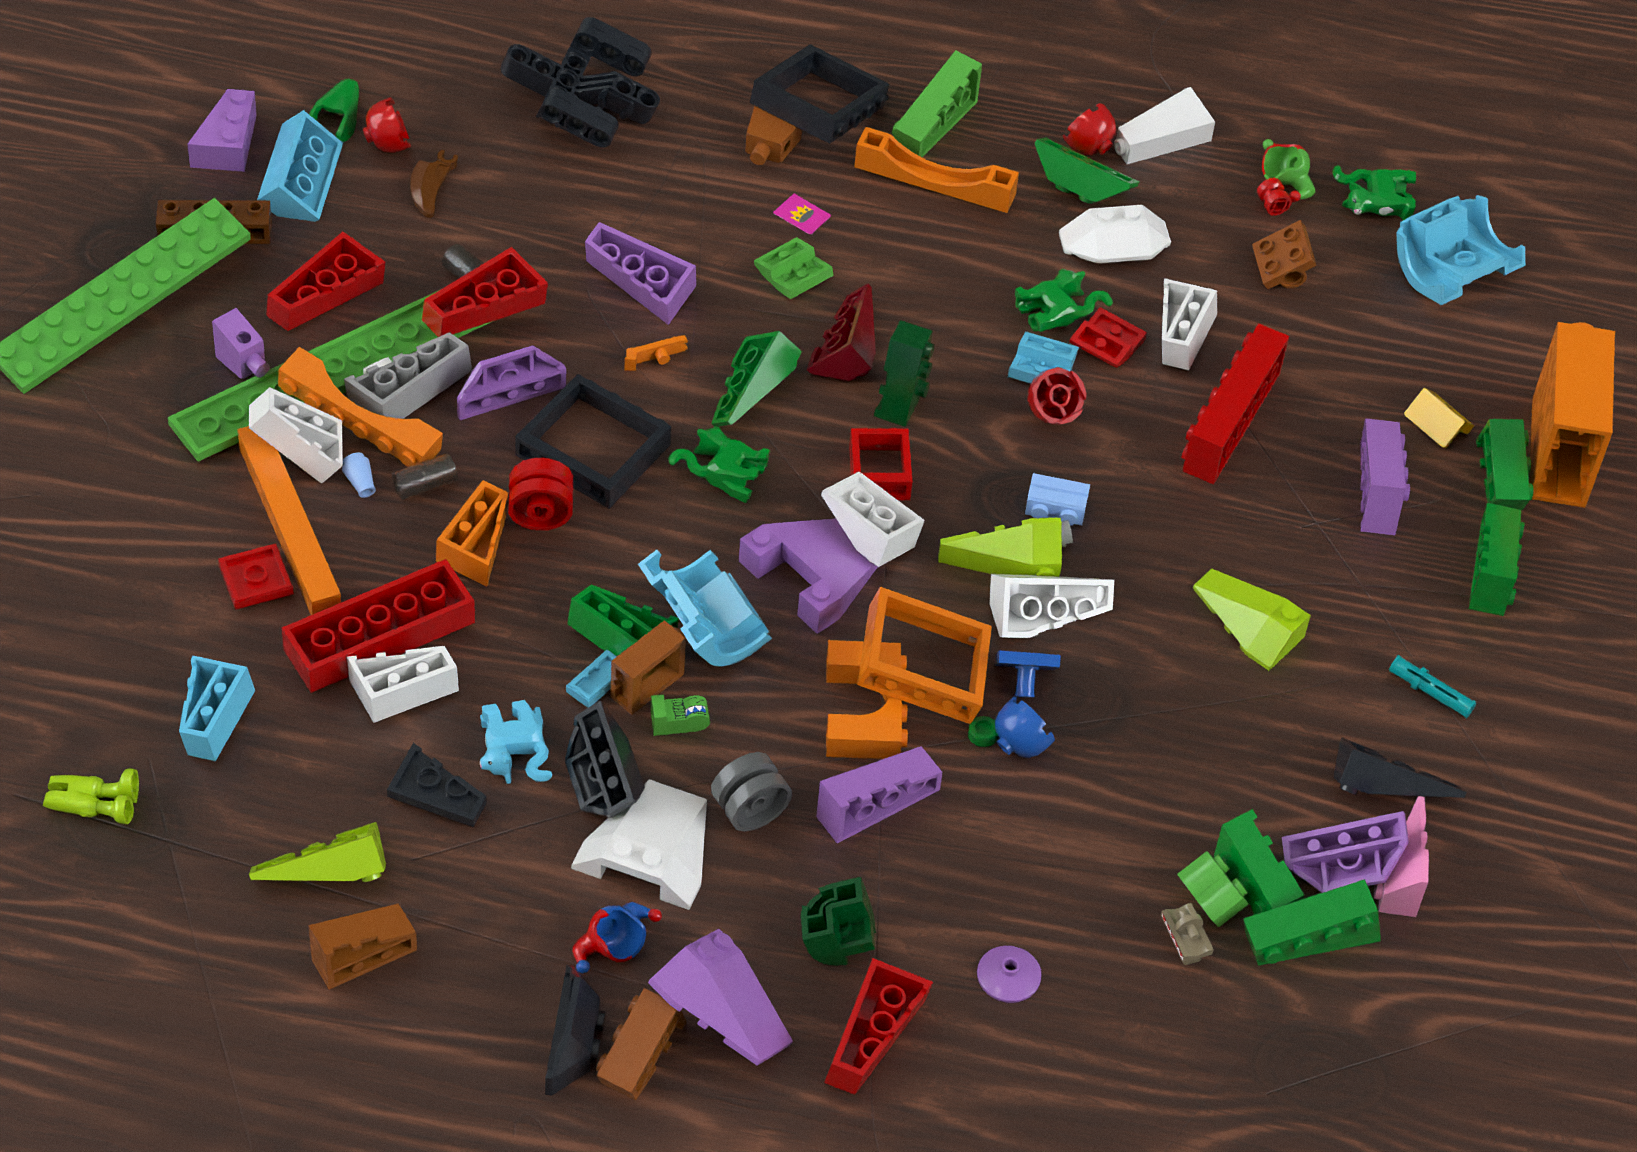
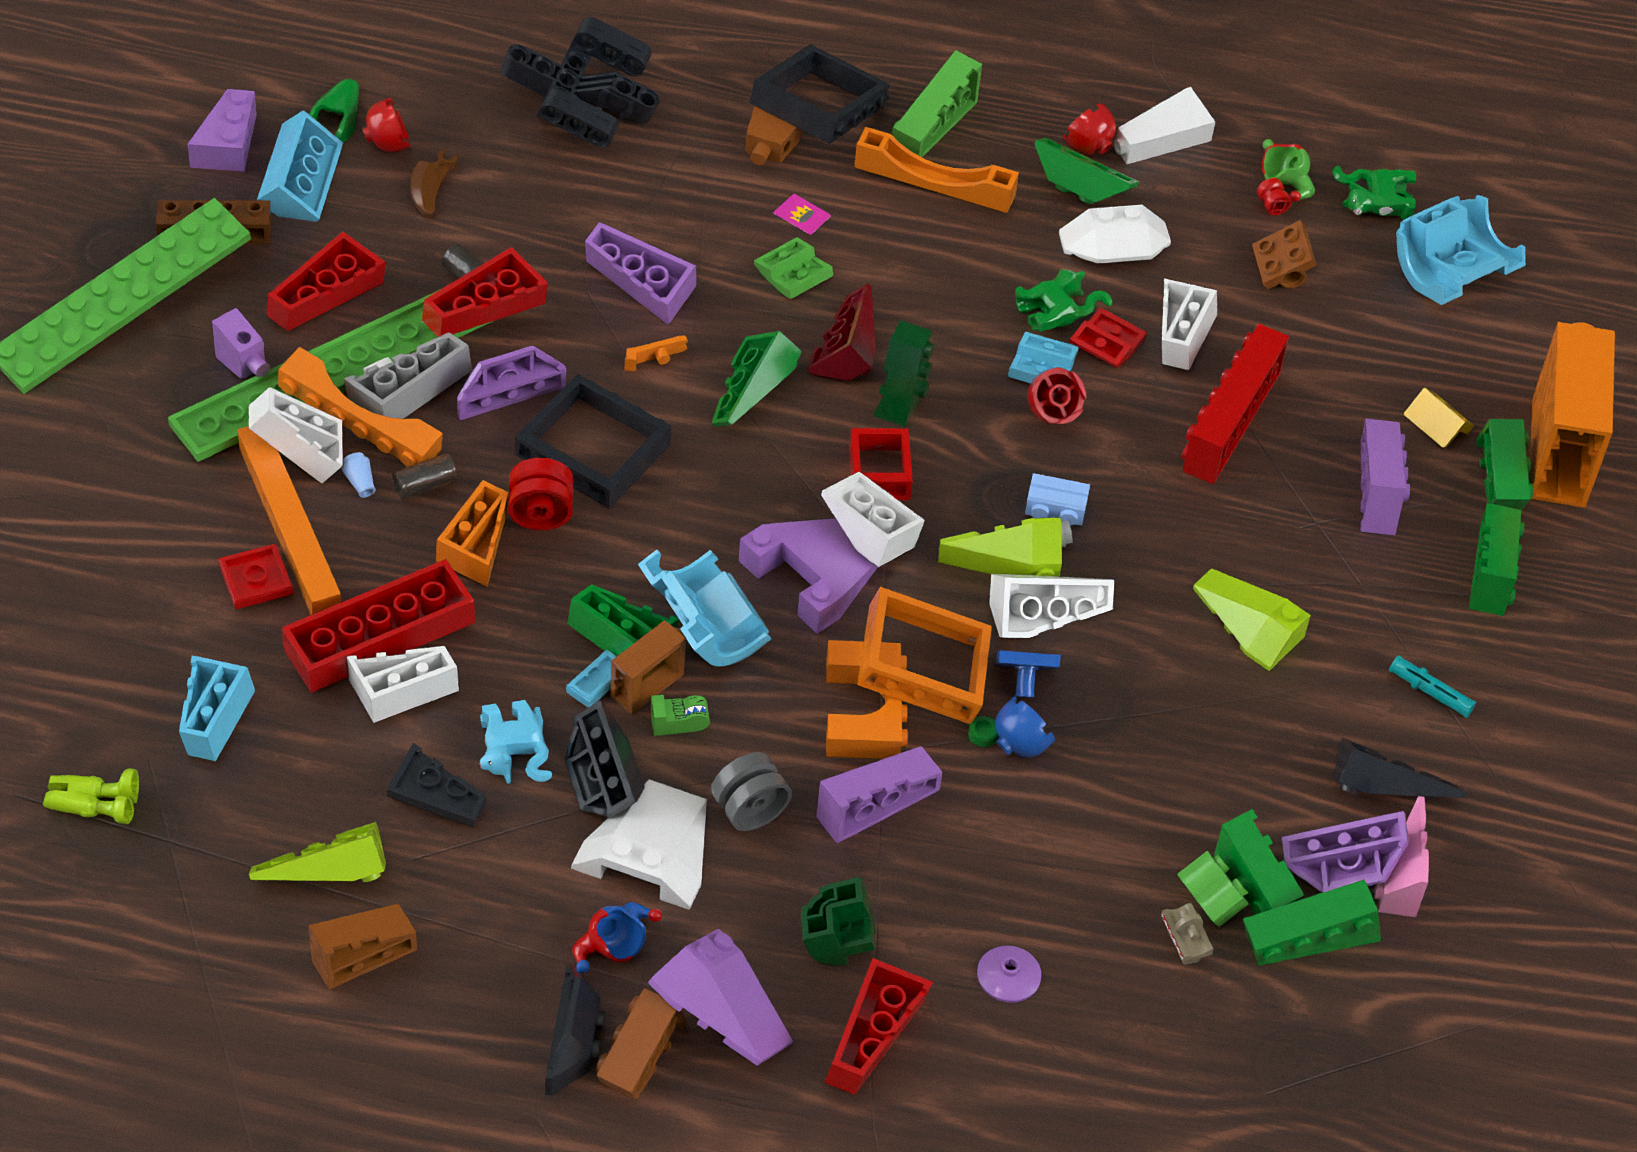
green animal [668,426,770,503] -> none

